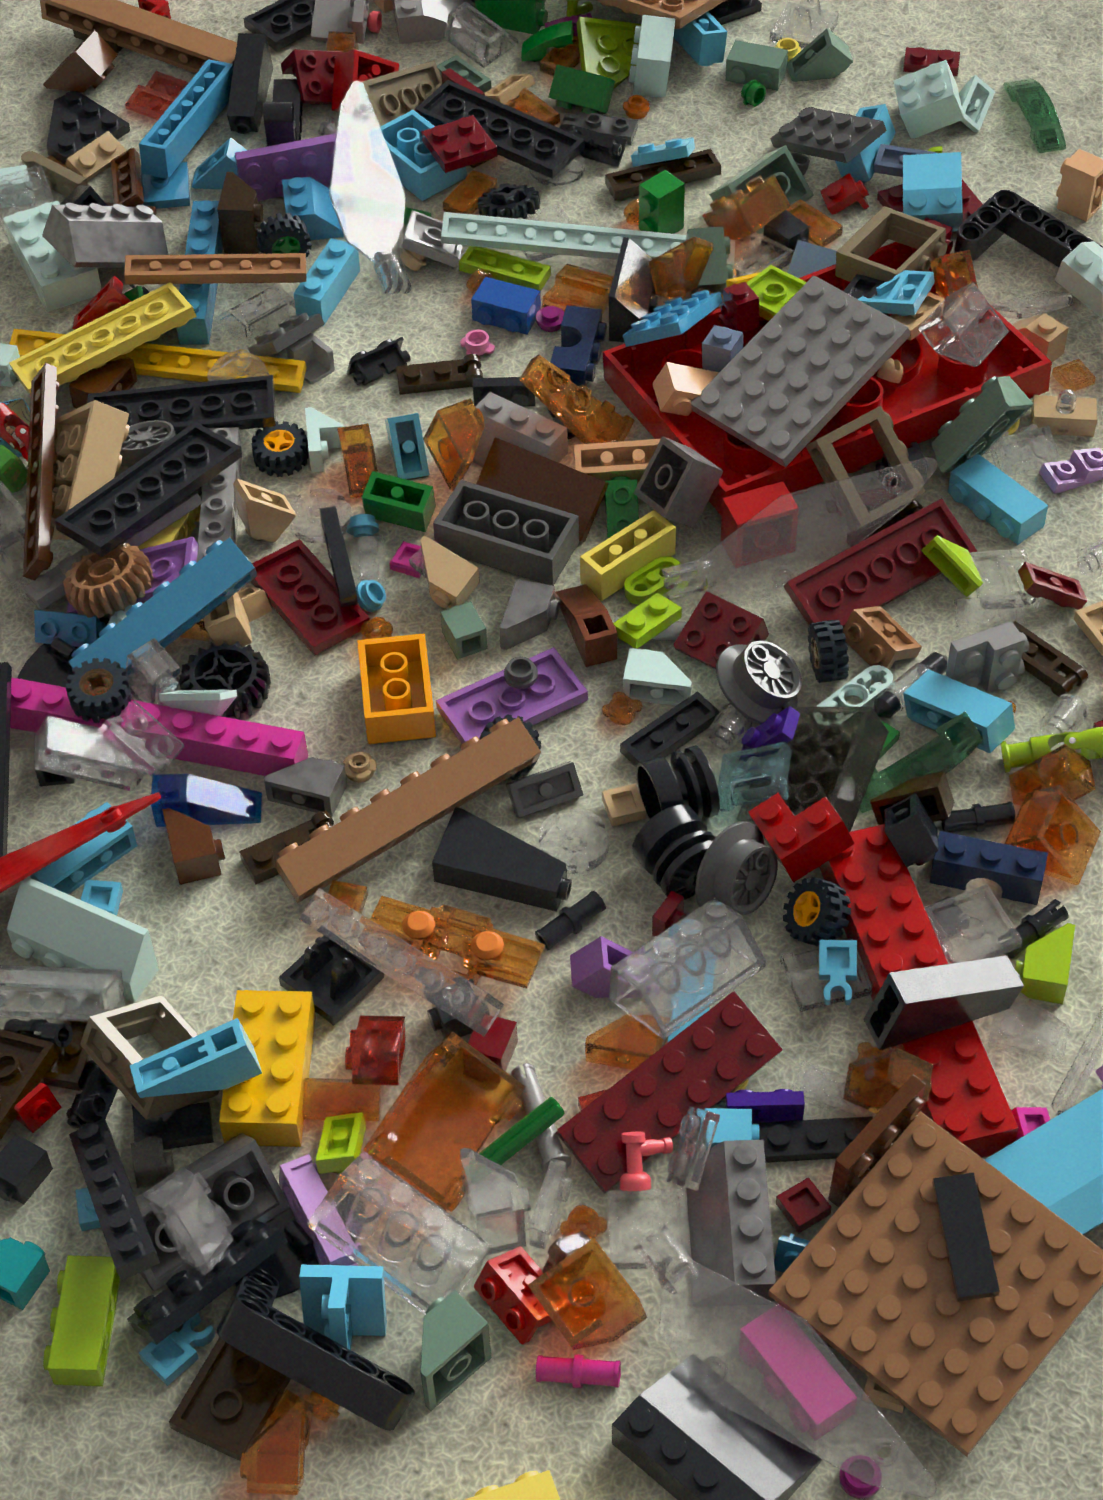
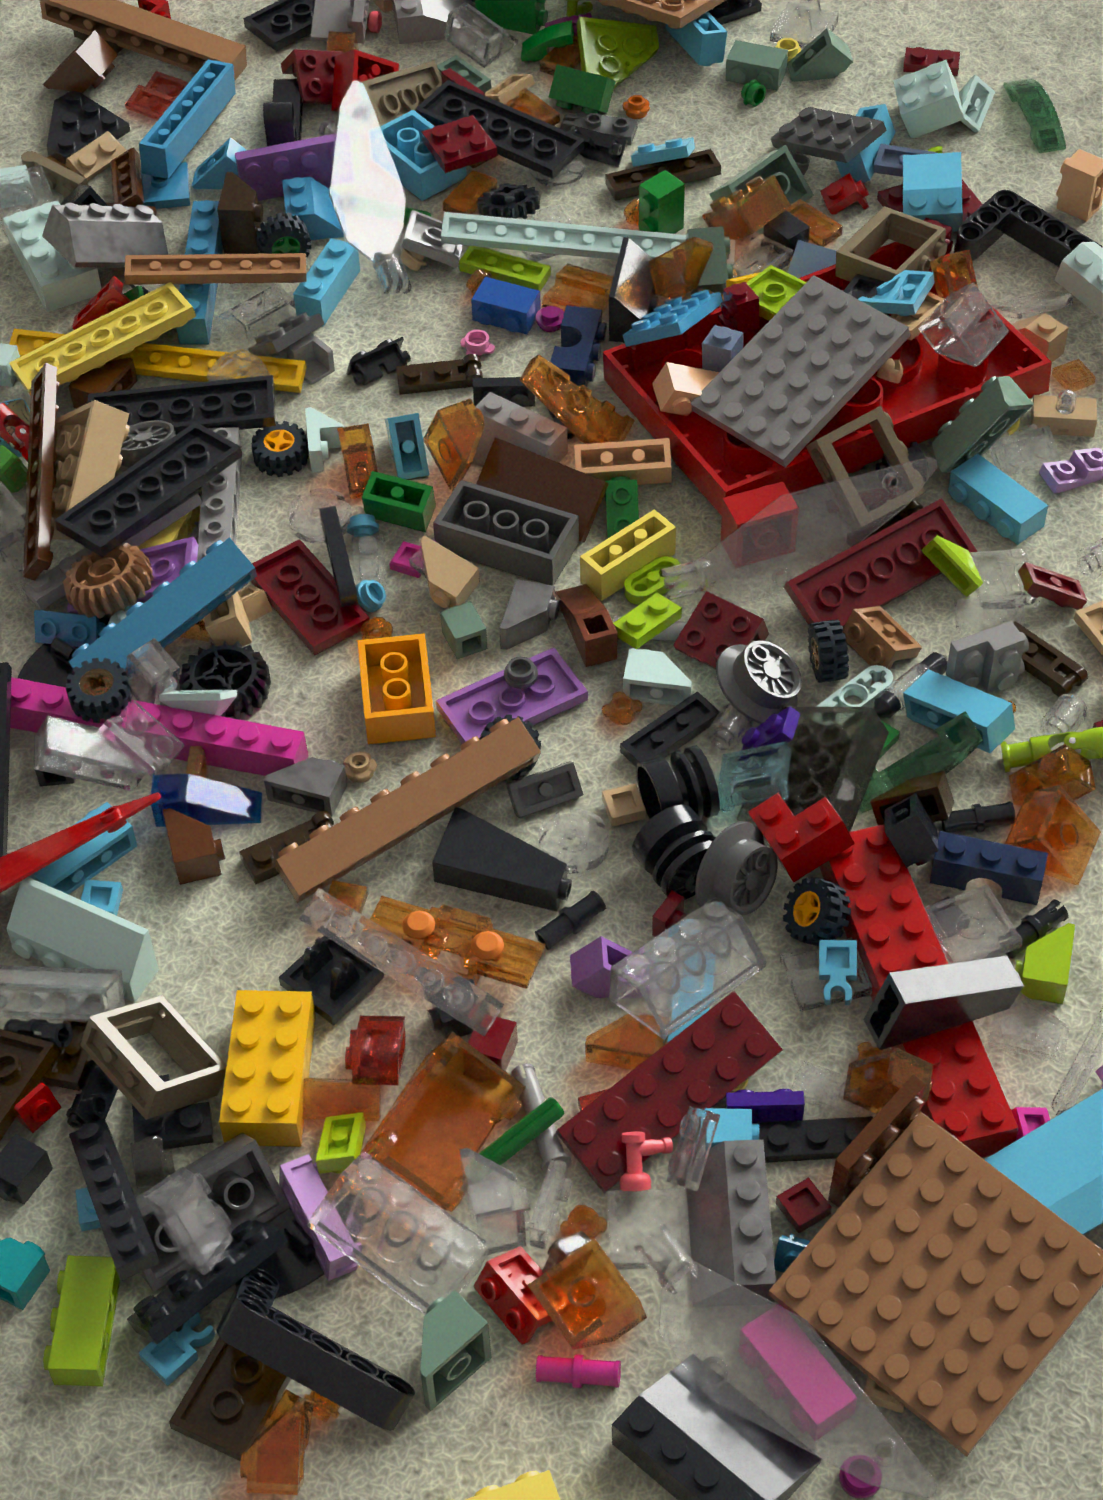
medium azure slope [129,1018,262,1098] -> none
black slope [227,33,273,134] -> none
tan slope [233,479,296,543] -> none
medium azure bracket [299,1264,387,1350] -> none
light aqua brick [629,15,675,97] -> none
flat silver brick [633,436,723,529] -> none
black tile [932,1172,1000,1302] -> none
none -> clear orange tile [186,746,208,794]

